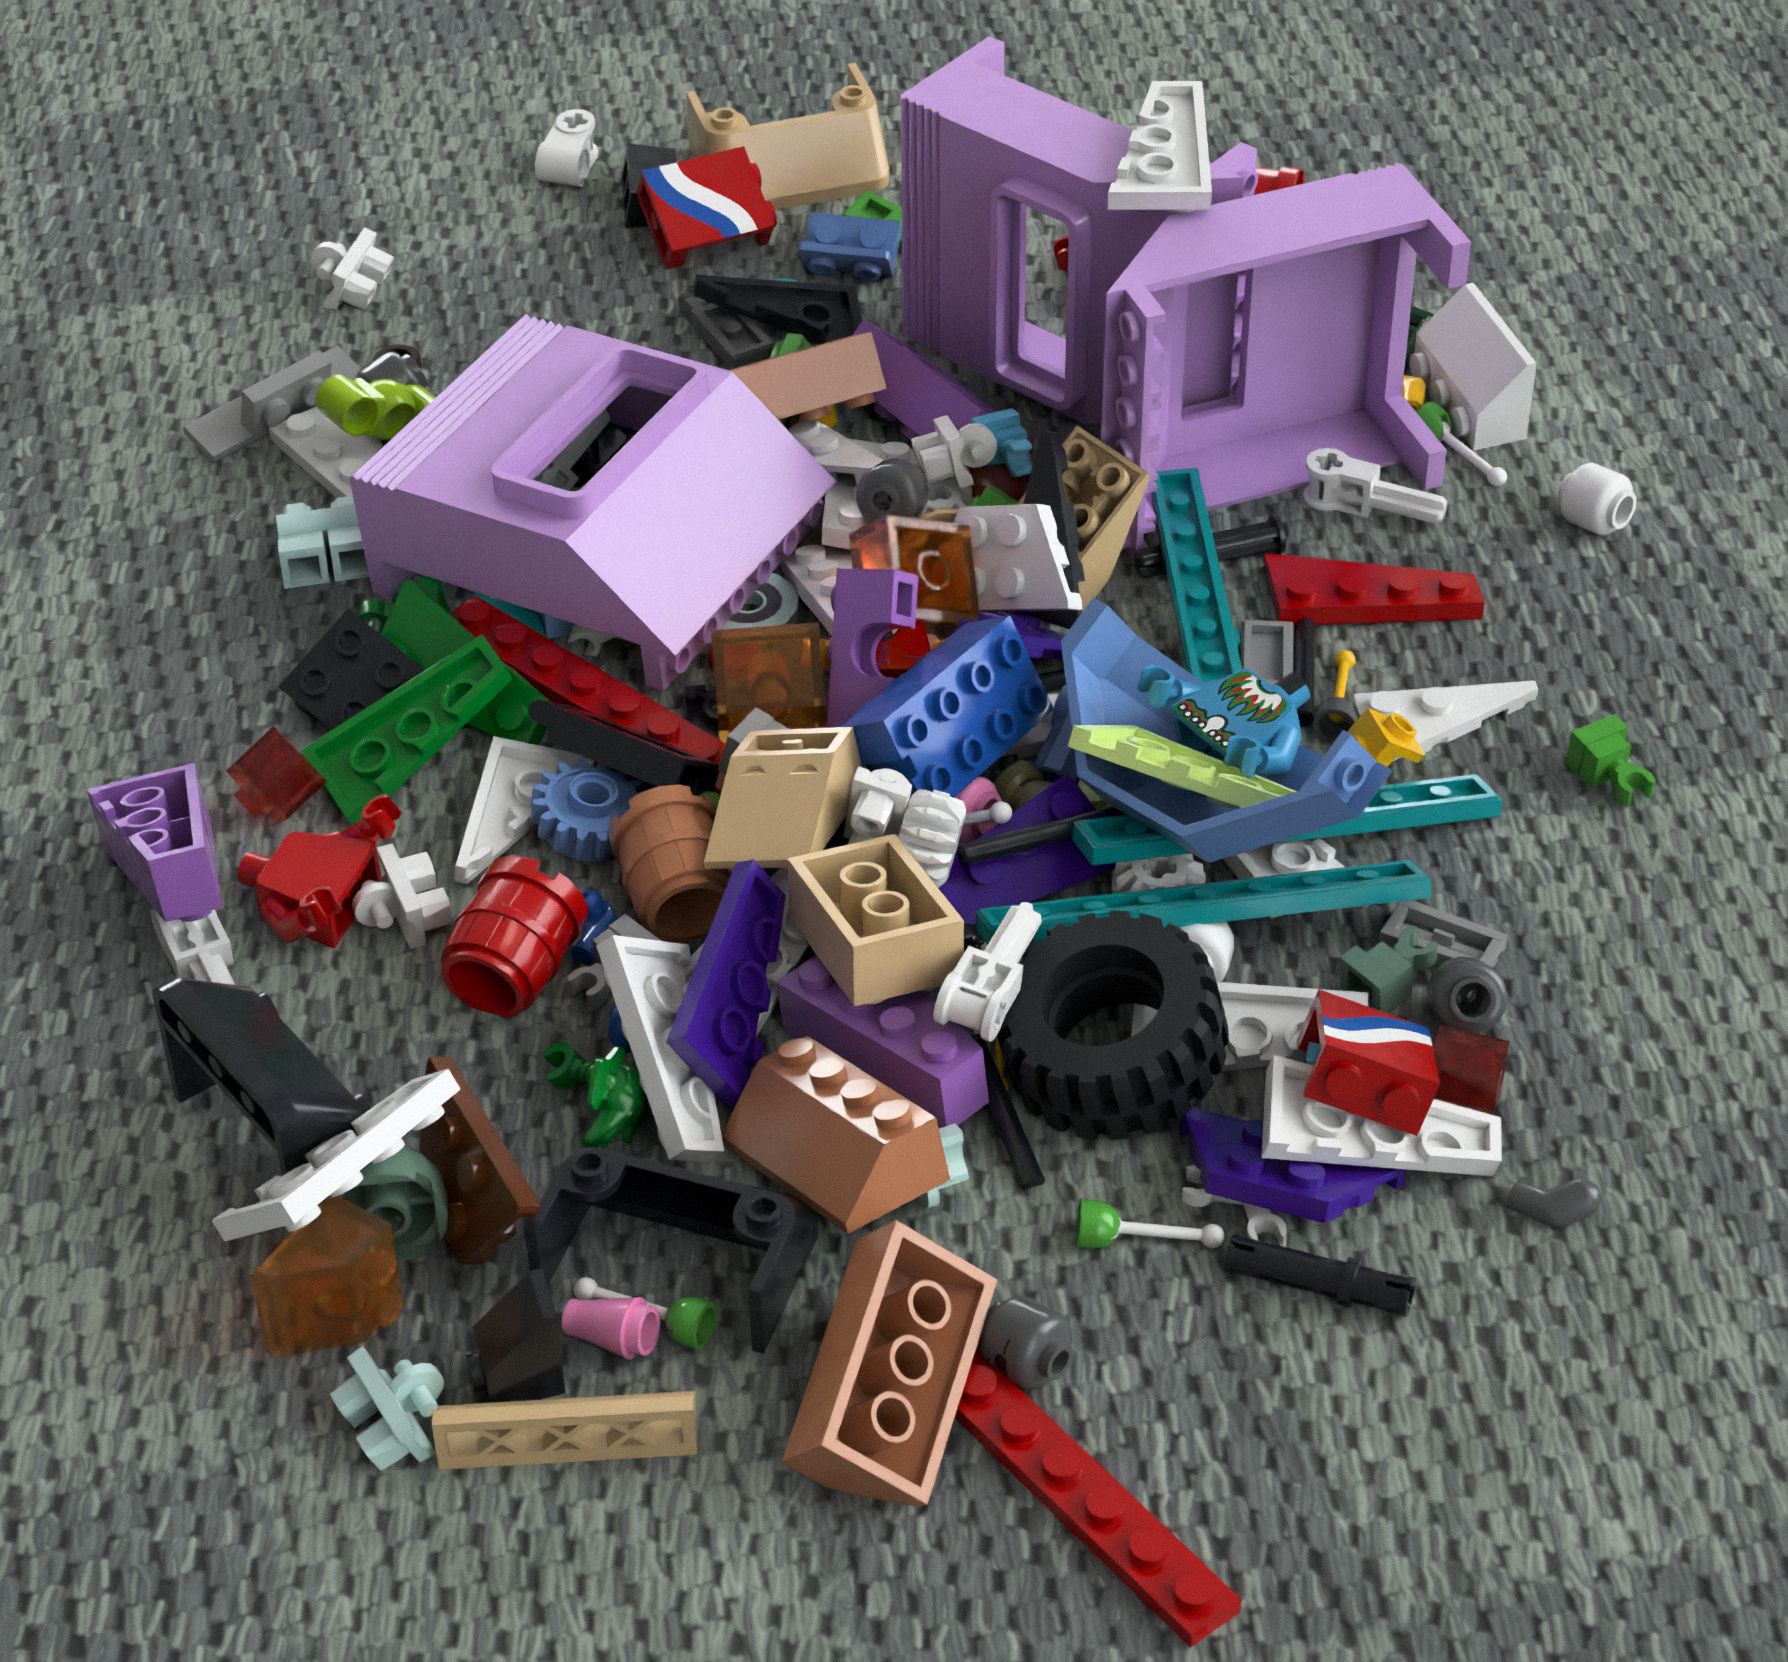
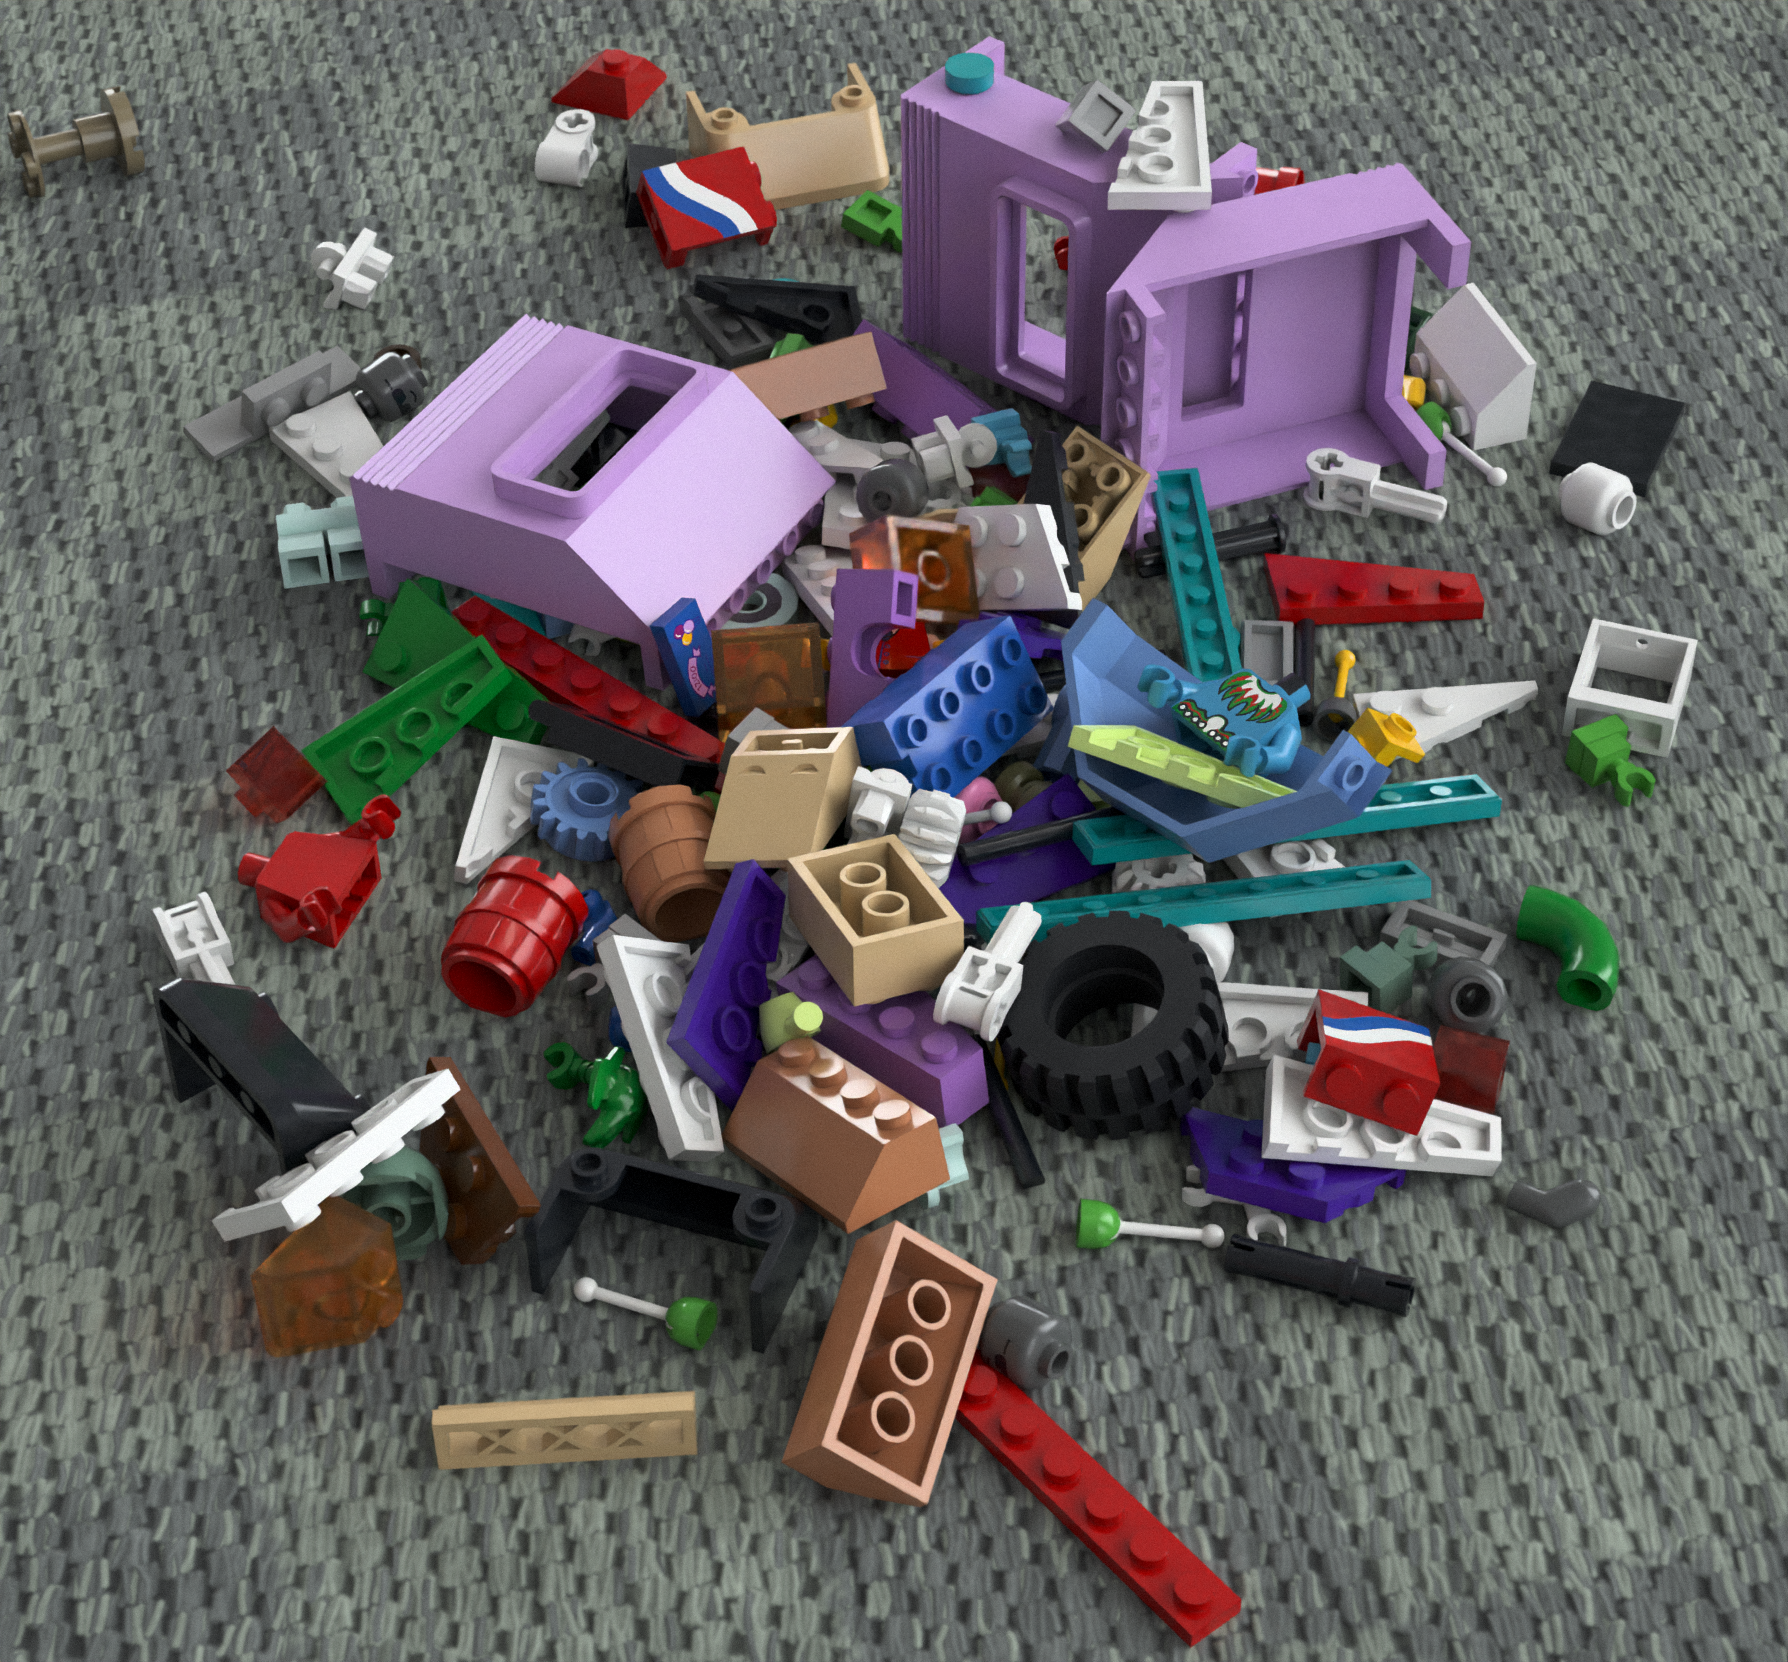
medium lavender wedge [86,763,222,922] -> none
black hinge [278,609,425,730] -> none
lime piece [315,375,436,441] -> none
light aqua hips [330,1346,444,1470] -> none
white hips [352,843,452,949] -> none
black slope [465,1268,565,1403] -> none
bright pink cone [562,1297,660,1360] -> none
medium blue bracket [798,212,902,281] -> none
none -> dark tan piece [7,85,145,198]
none -> red slope [551,49,667,121]
none -> blue tile [650,597,730,717]
none -> yellowish green bar [759,992,823,1054]
none -> teal tile [945,52,994,94]
none -> light grey panel [1055,79,1137,153]
none -> green cylinder [1516,885,1620,1011]
none -> black tile [1549,380,1685,497]
none -> white window [1562,618,1698,758]

